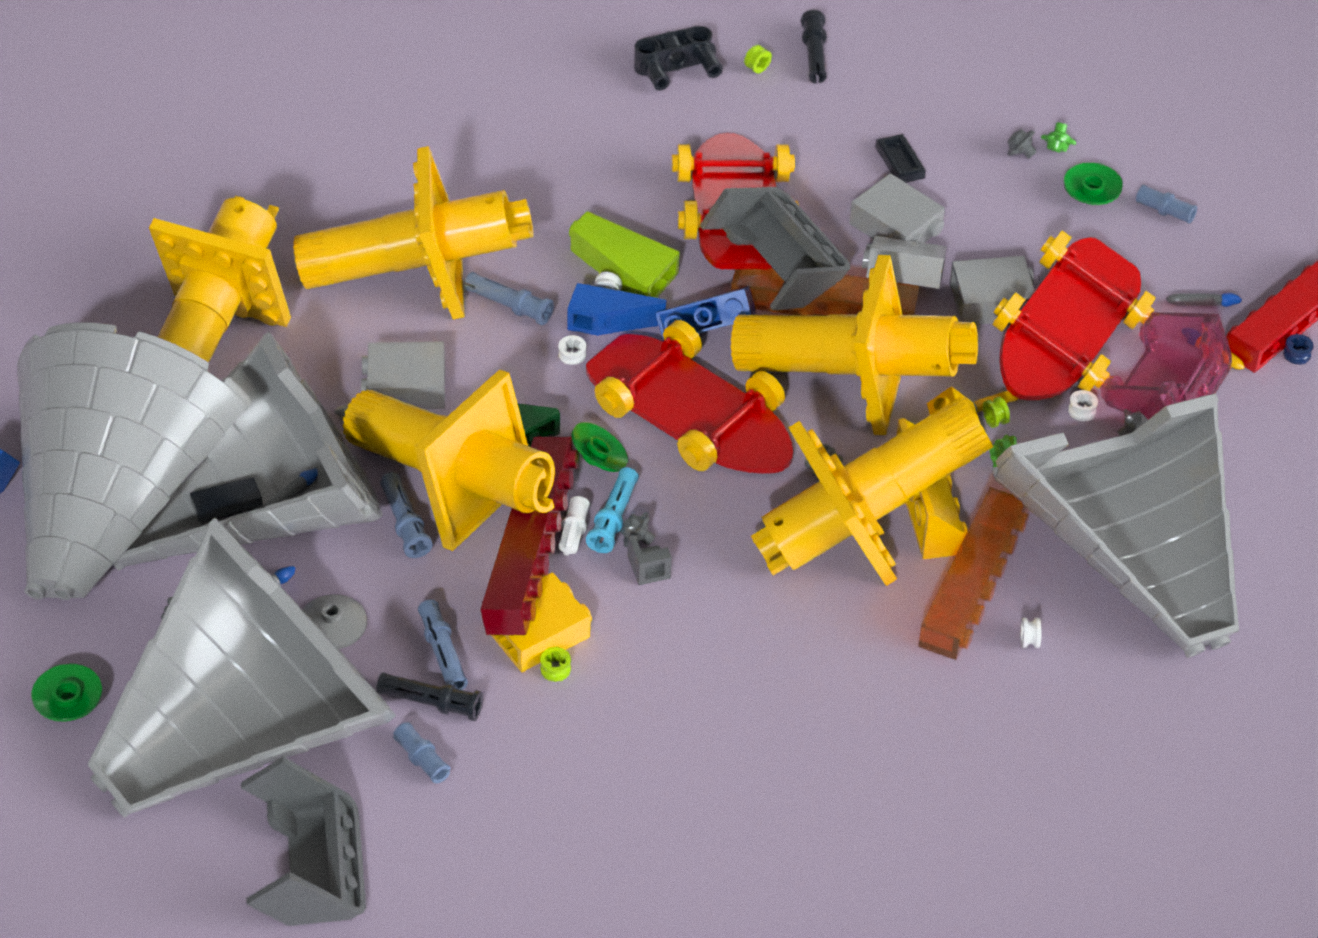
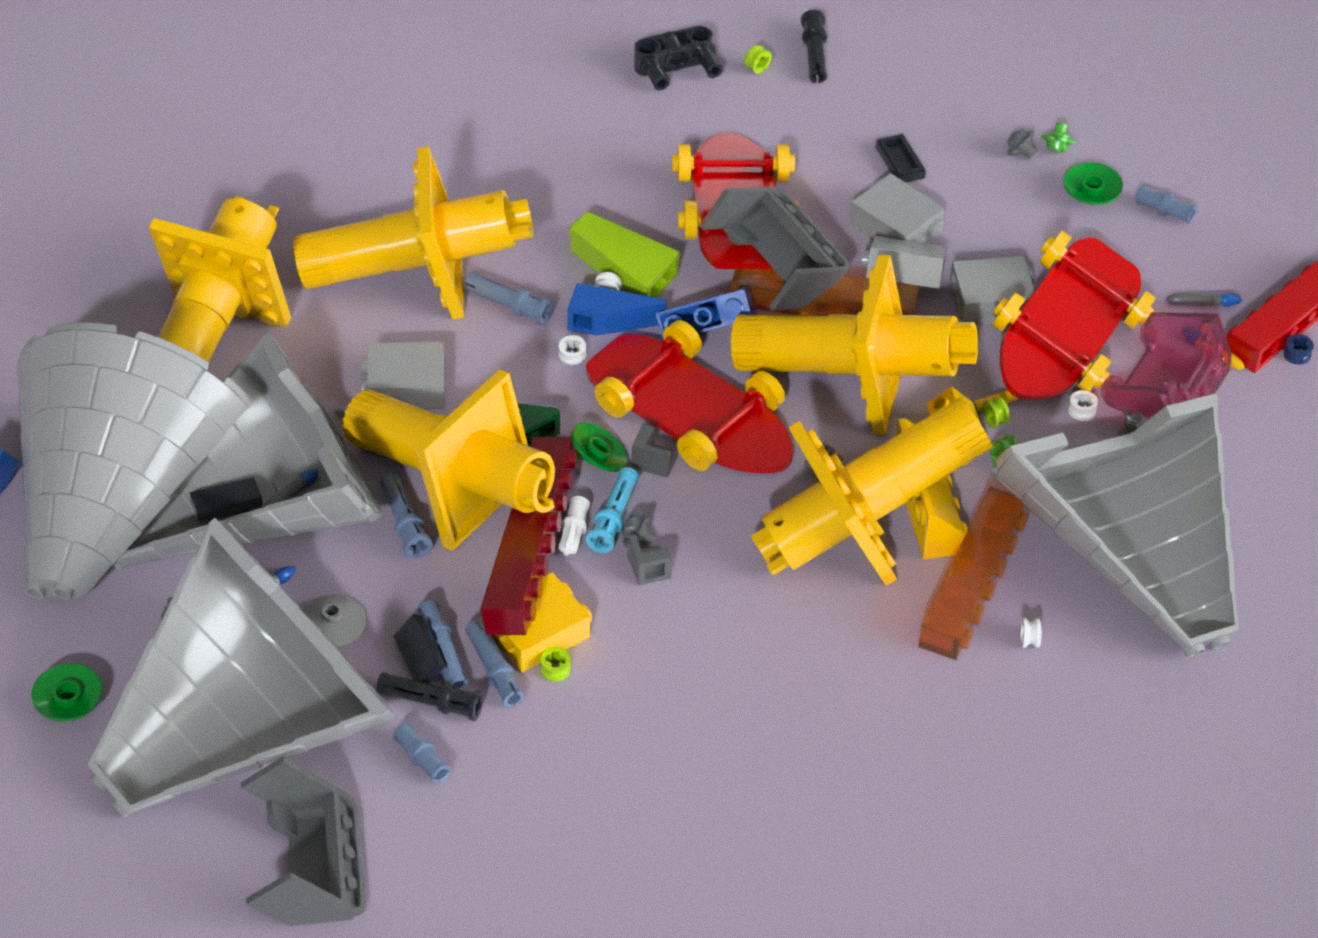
none -> black tile [393,613,446,684]
none -> sand blue pin [465,619,524,707]
none -> dark grey panel [631,424,678,478]

